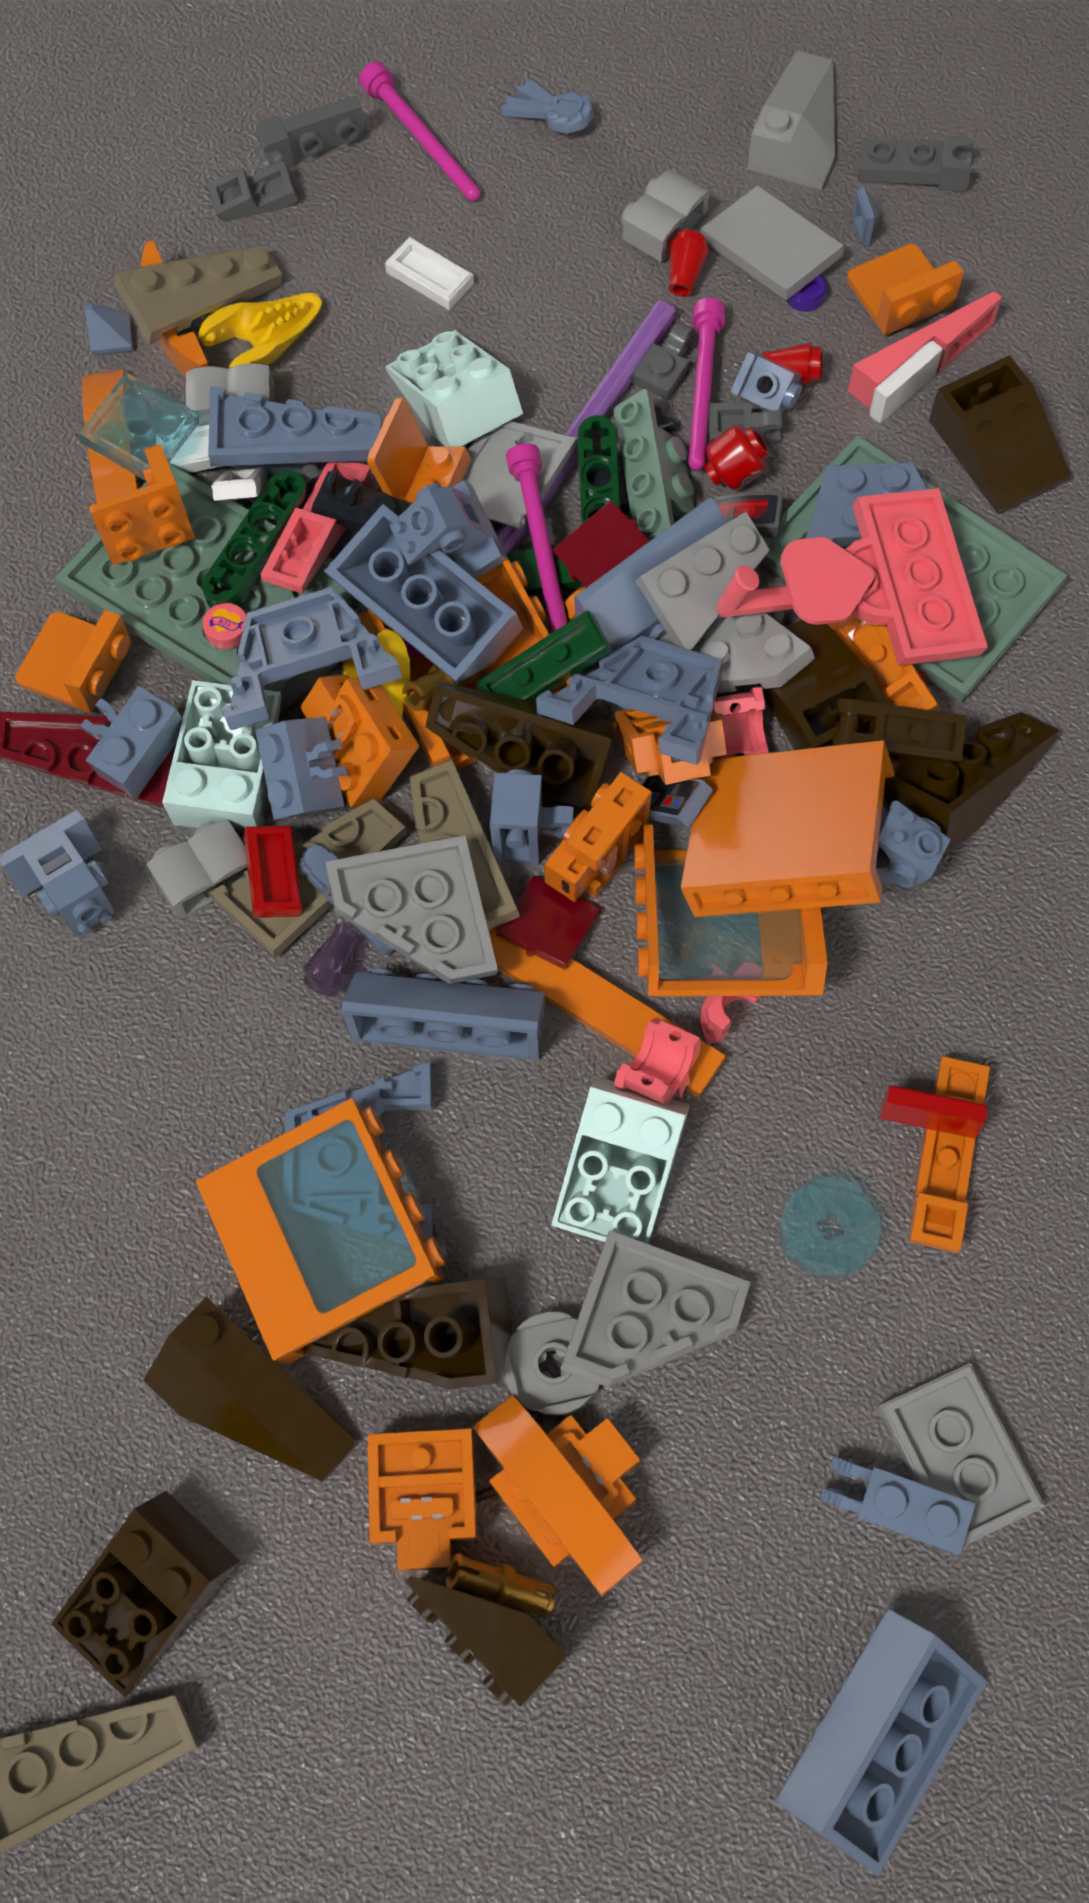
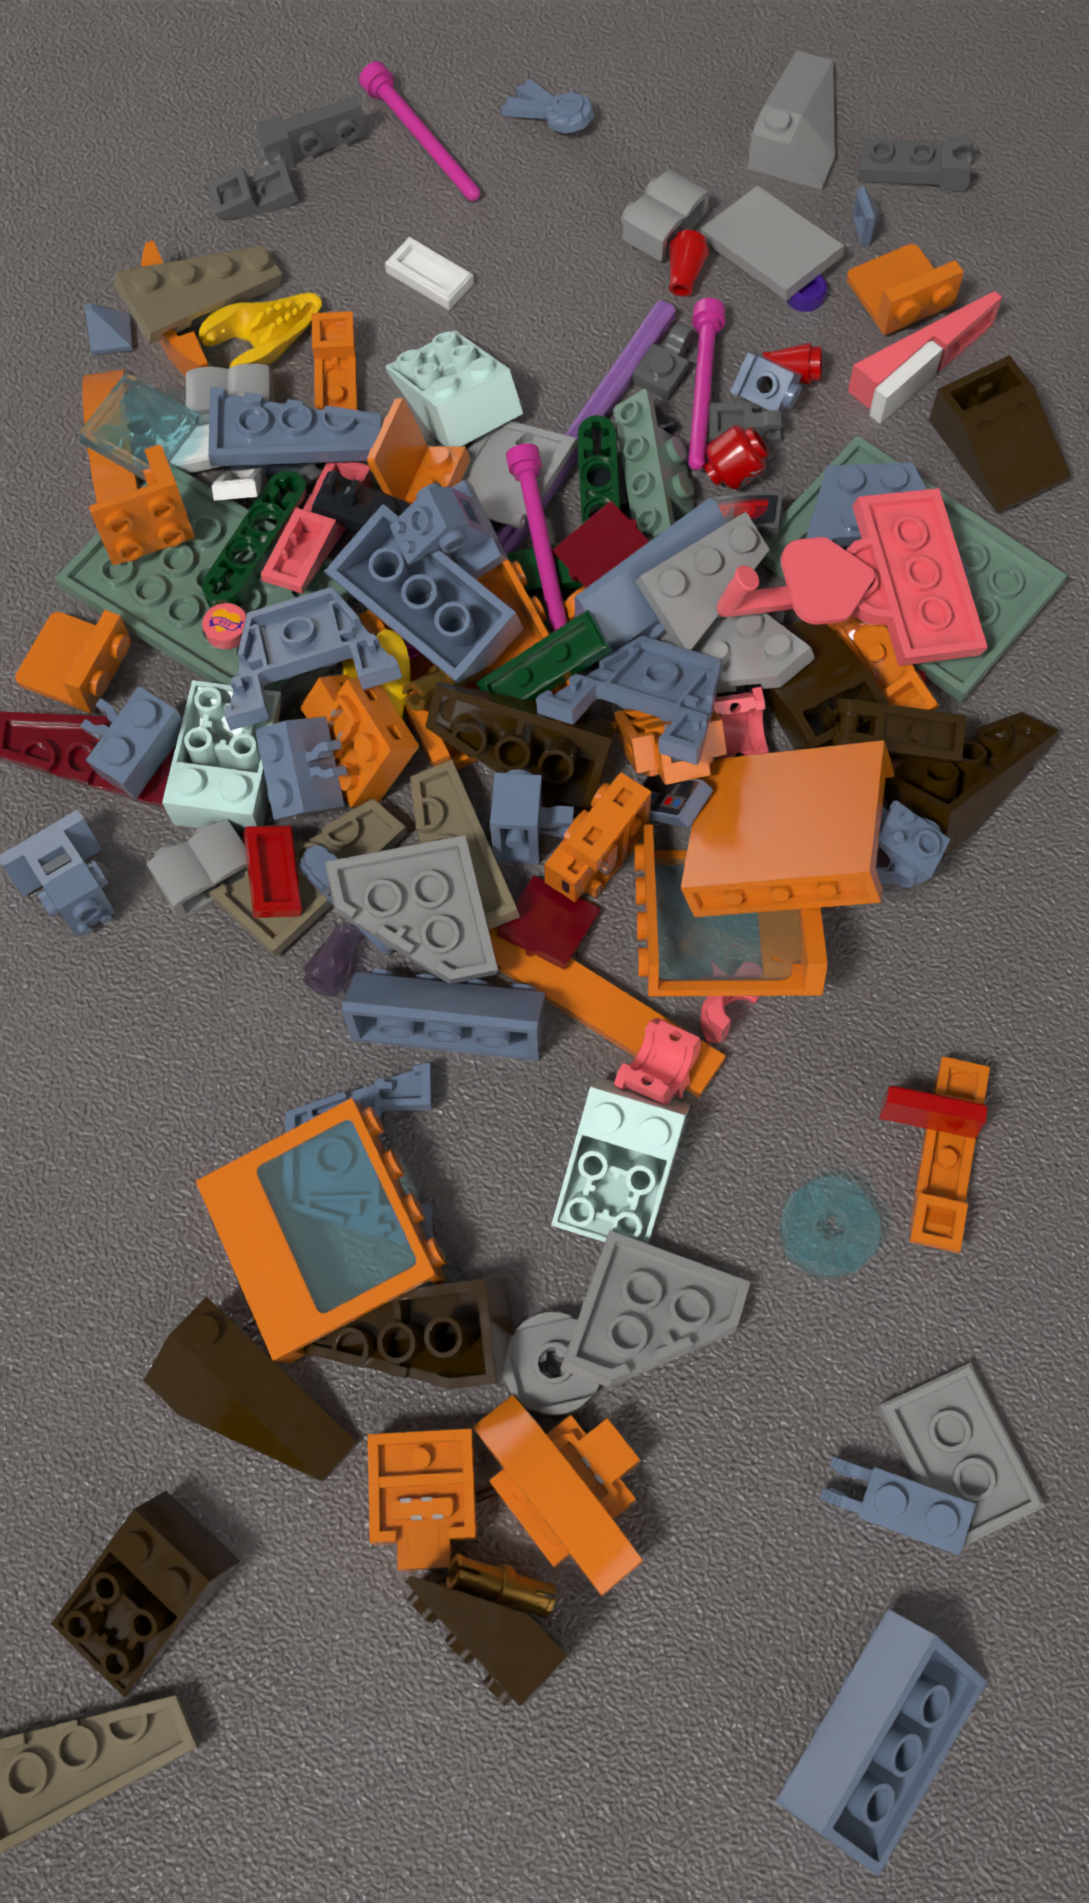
none -> orange slope [312,311,358,411]

